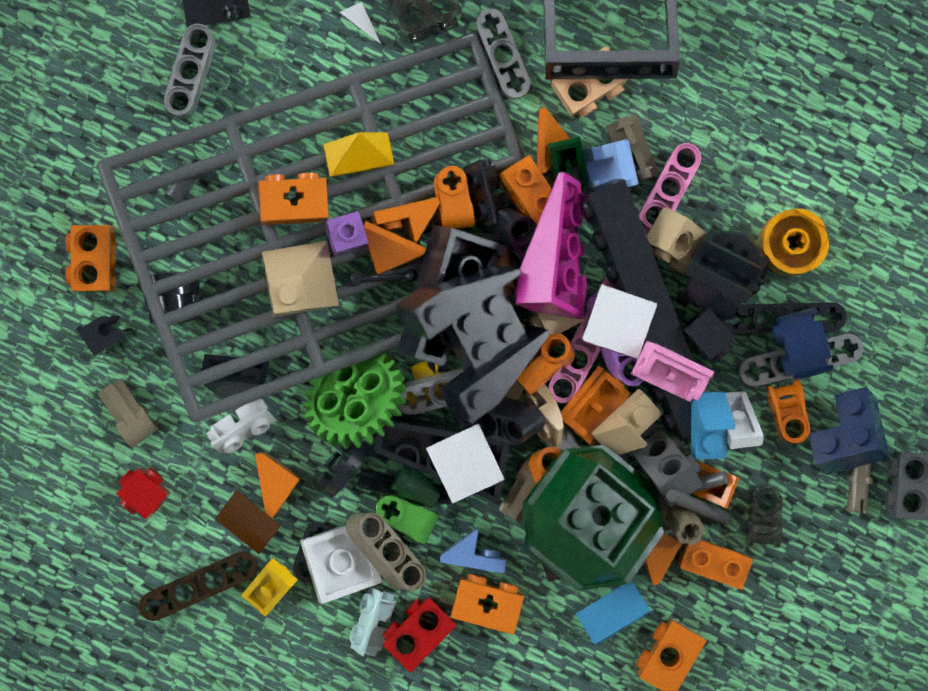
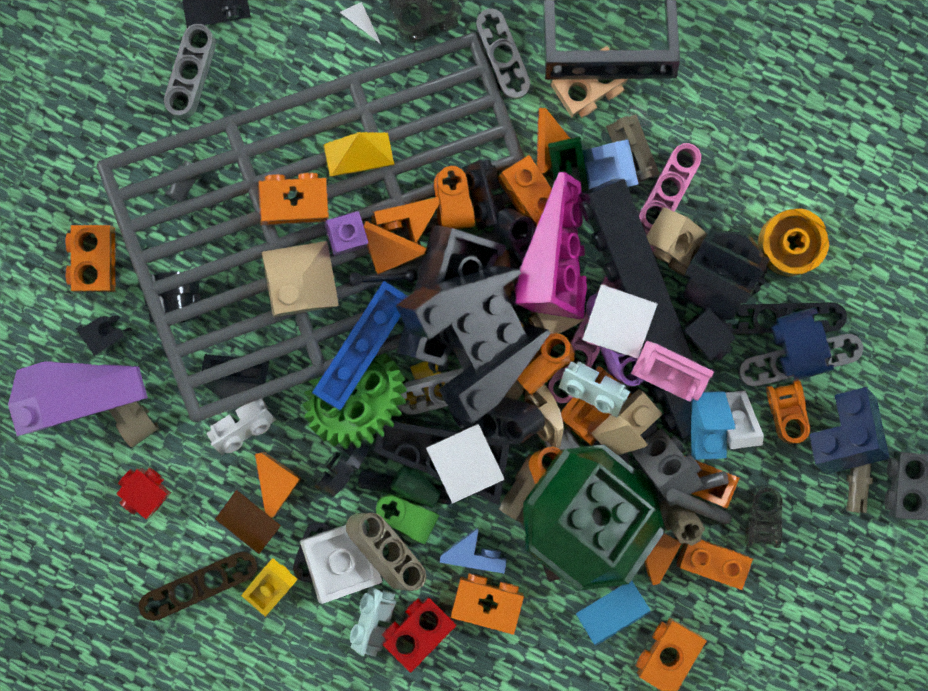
none -> medium lavender wedge [8,361,148,436]
none -> blue plate [312,281,408,411]
none -> light aqua hinge [559,361,630,417]

